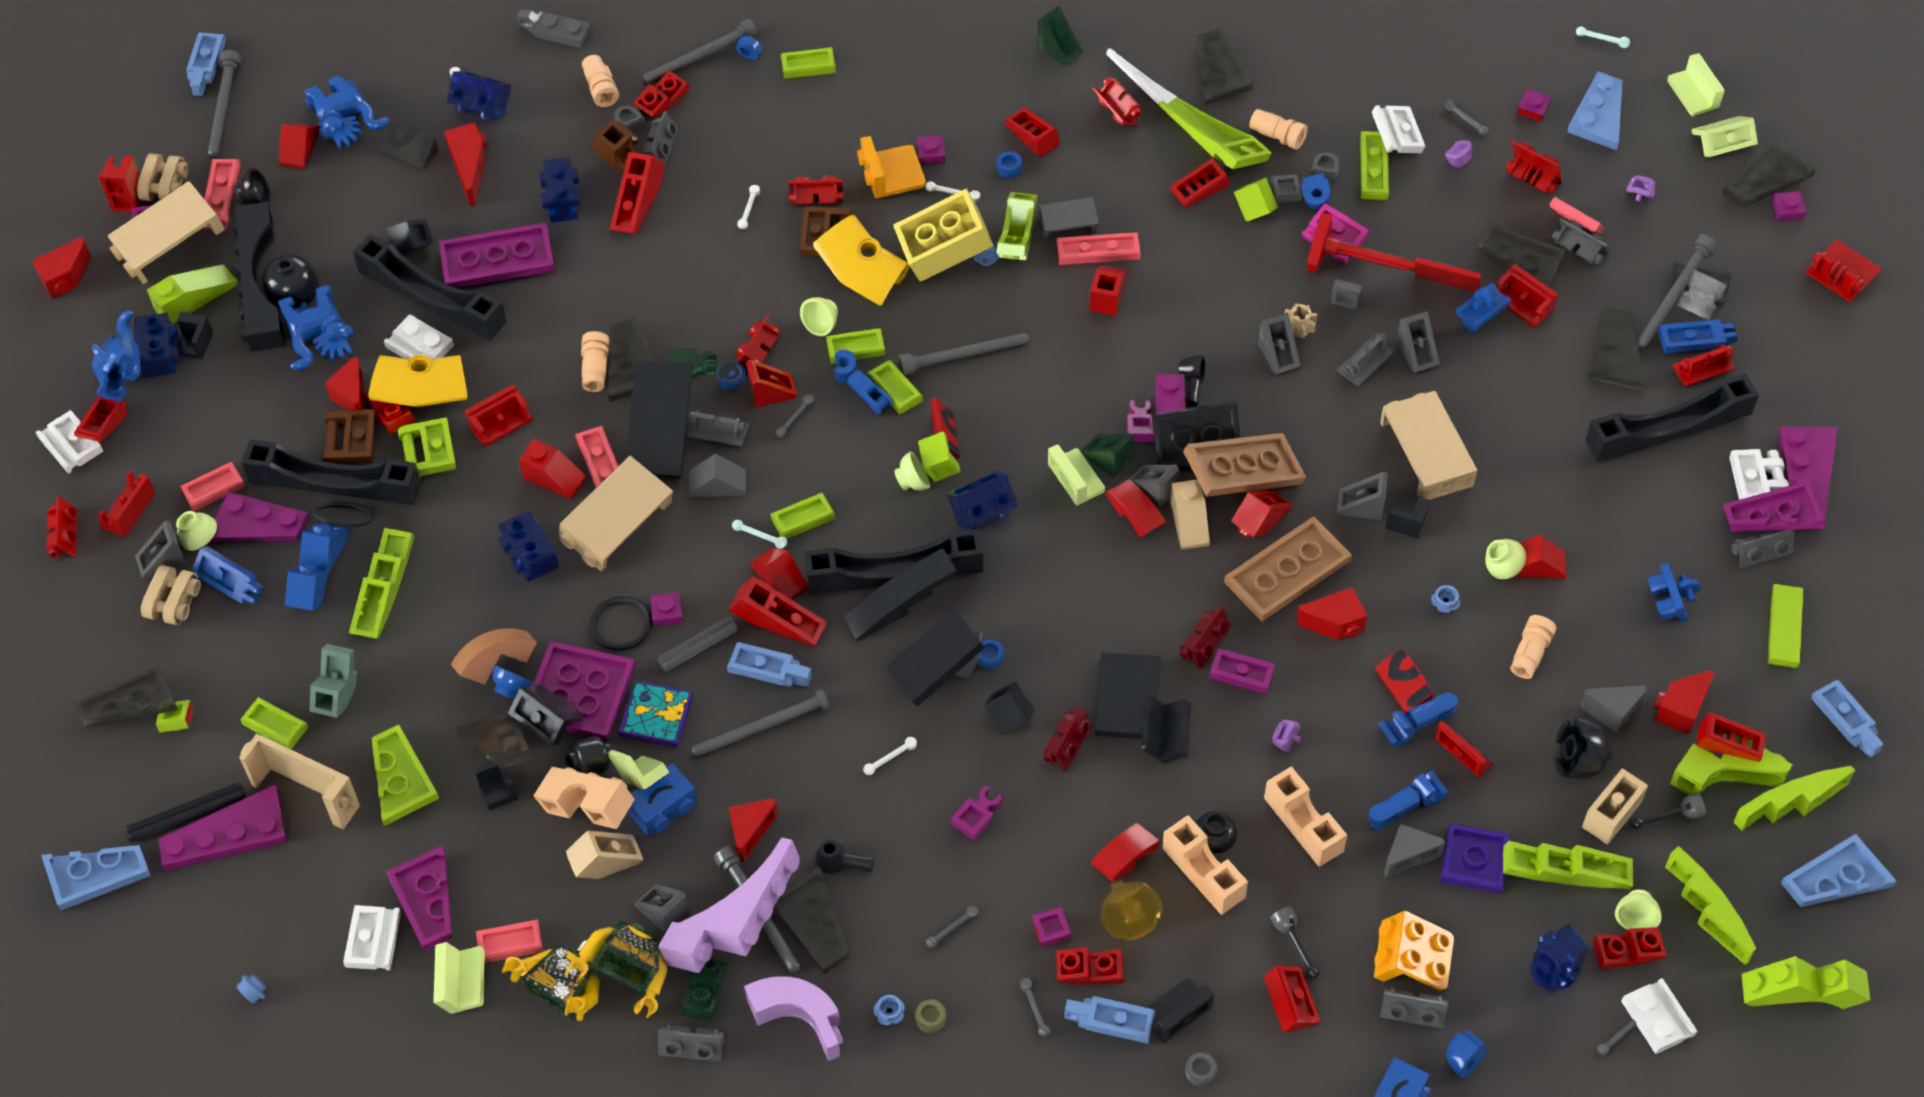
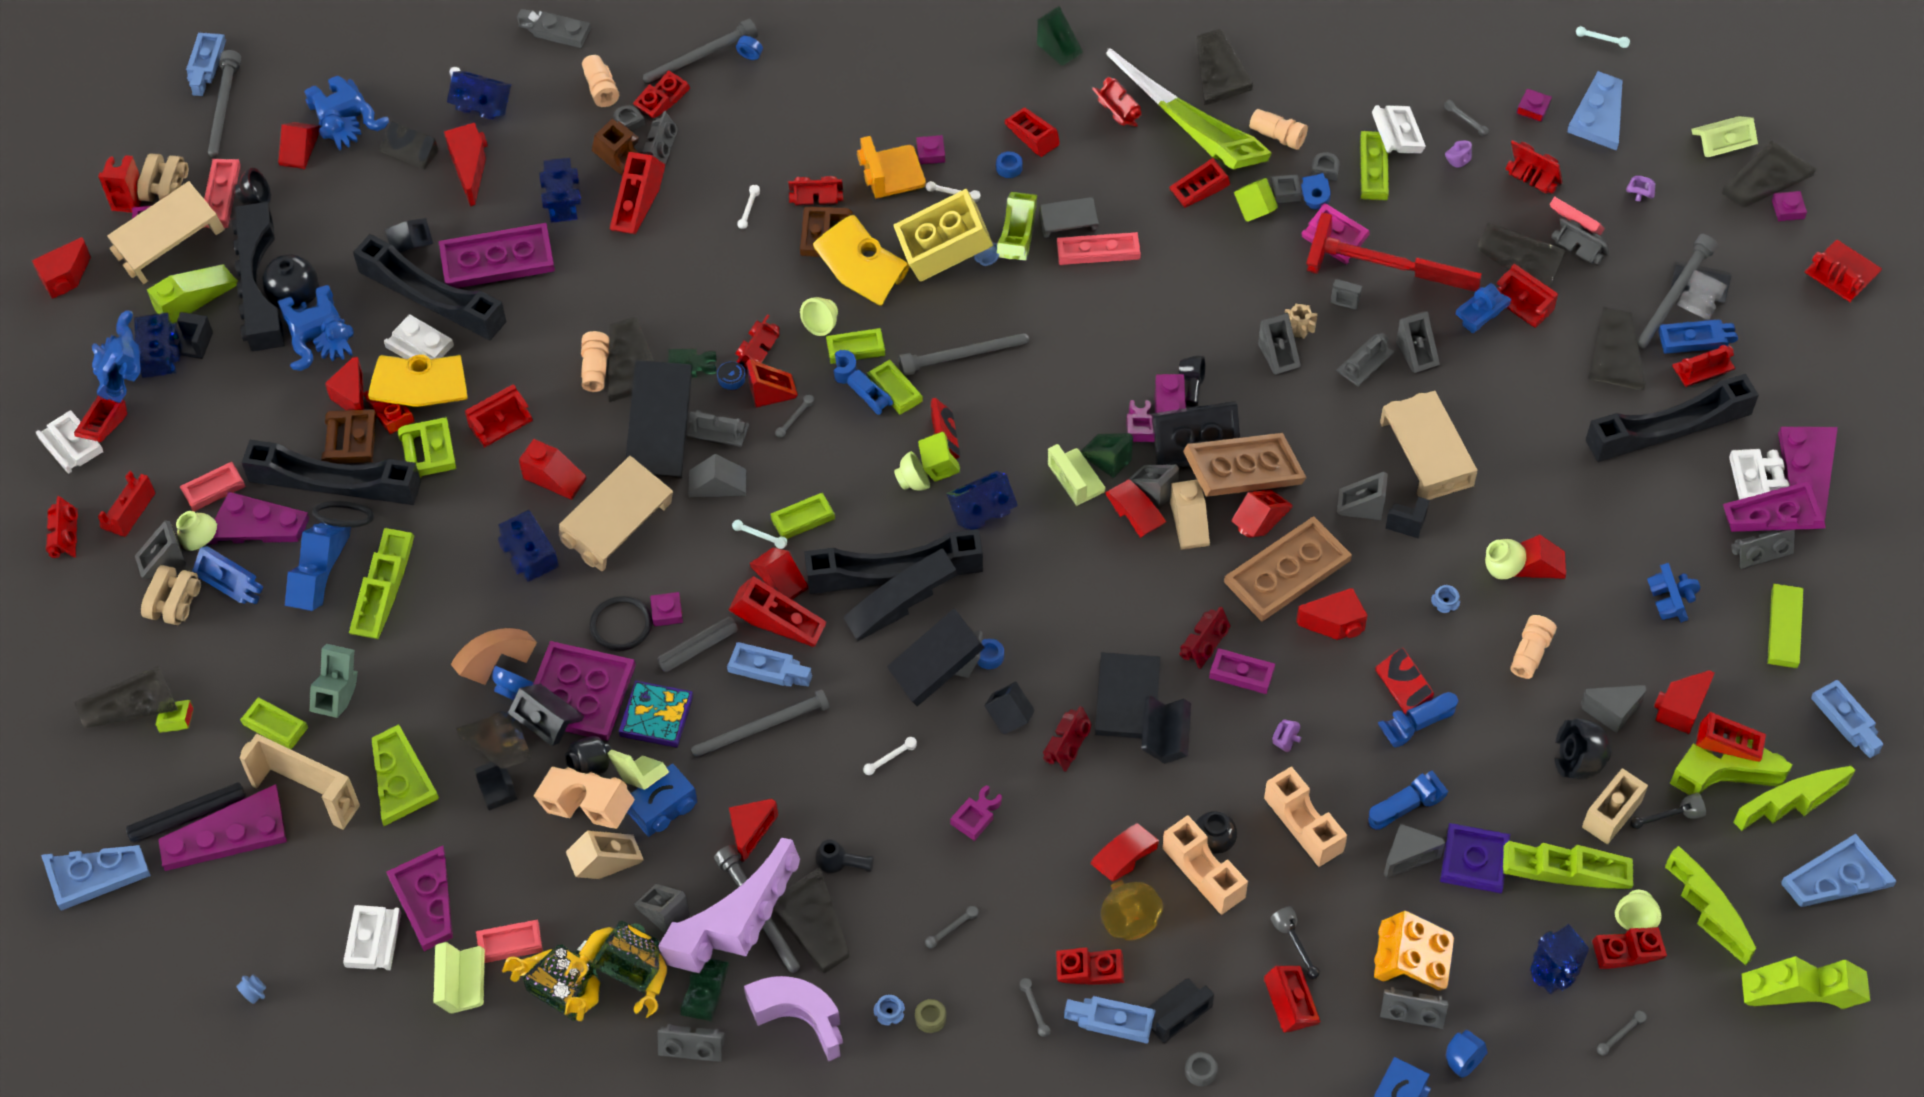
coral tile [575,426,618,488] -> none
lime tile [781,47,836,79] -> none
magenta plate [1032,907,1071,948] -> none
red slope [1089,265,1128,316] -> none
red slope [1435,721,1494,778] -> none
white plate [1621,978,1697,1054] -> none
yellowish green panel [1667,53,1725,116] -> none

